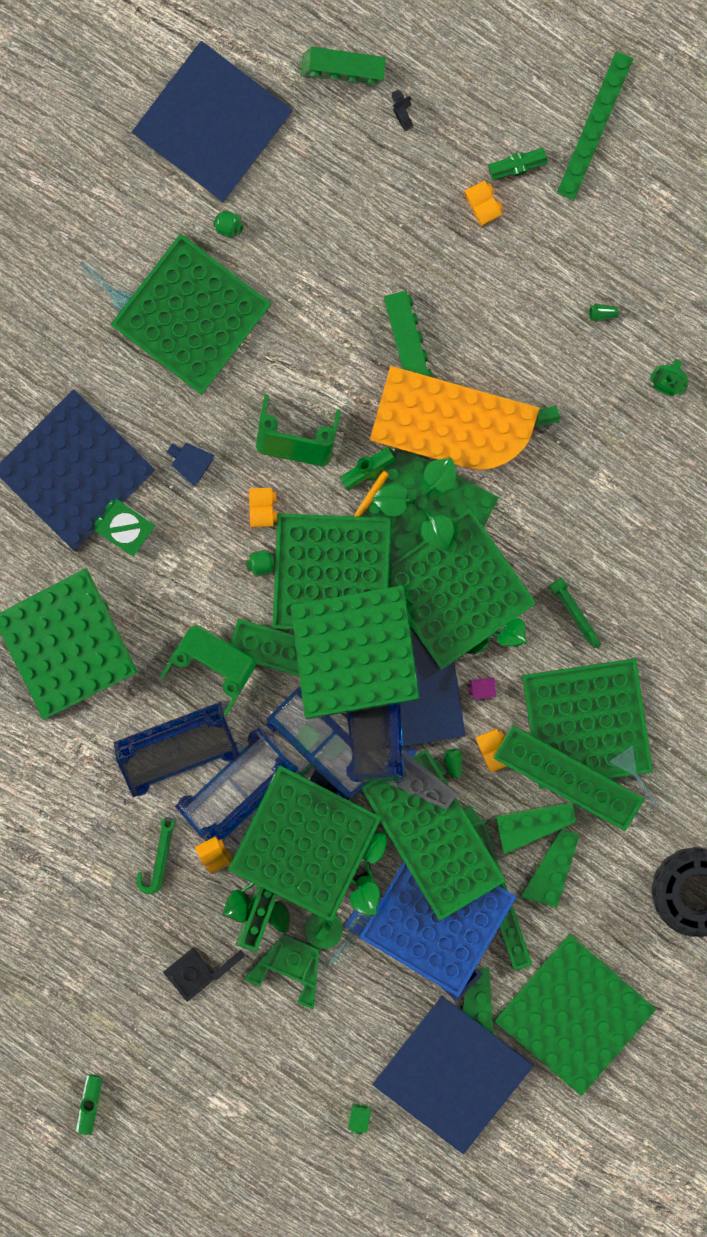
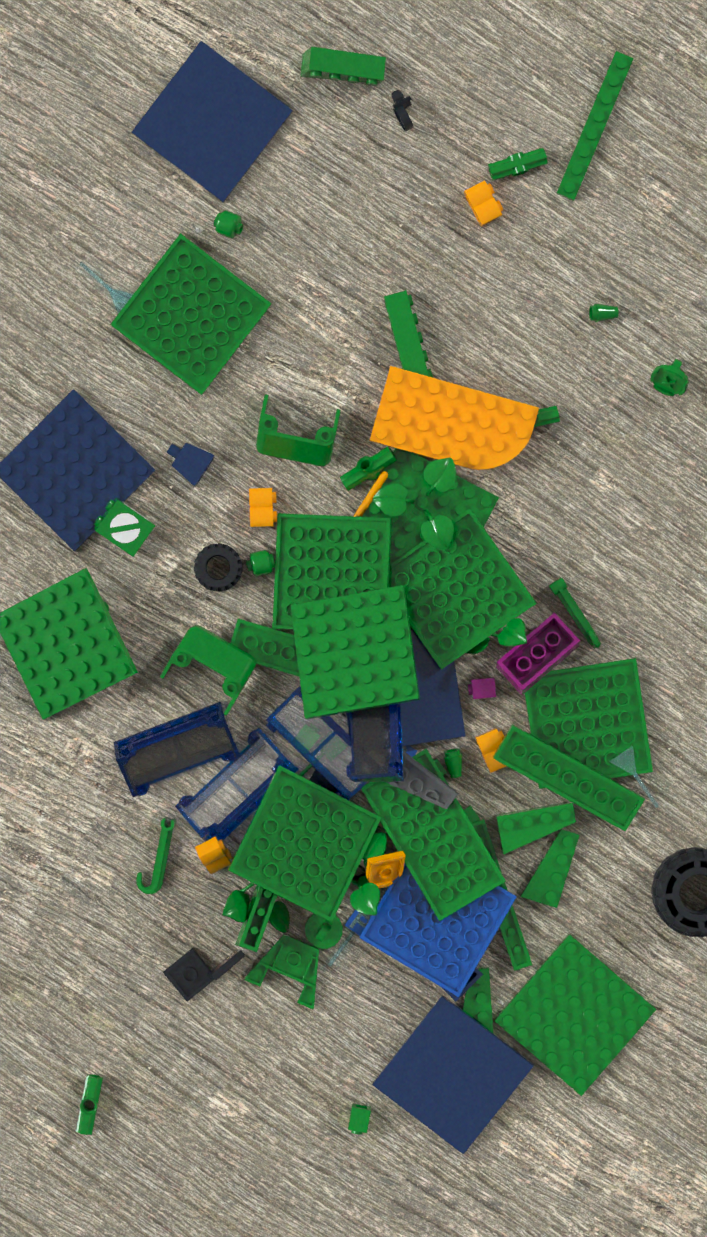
none -> black tyre [194,543,243,592]
none -> light orange tile [366,851,406,888]
none -> magenta brick [496,613,580,695]

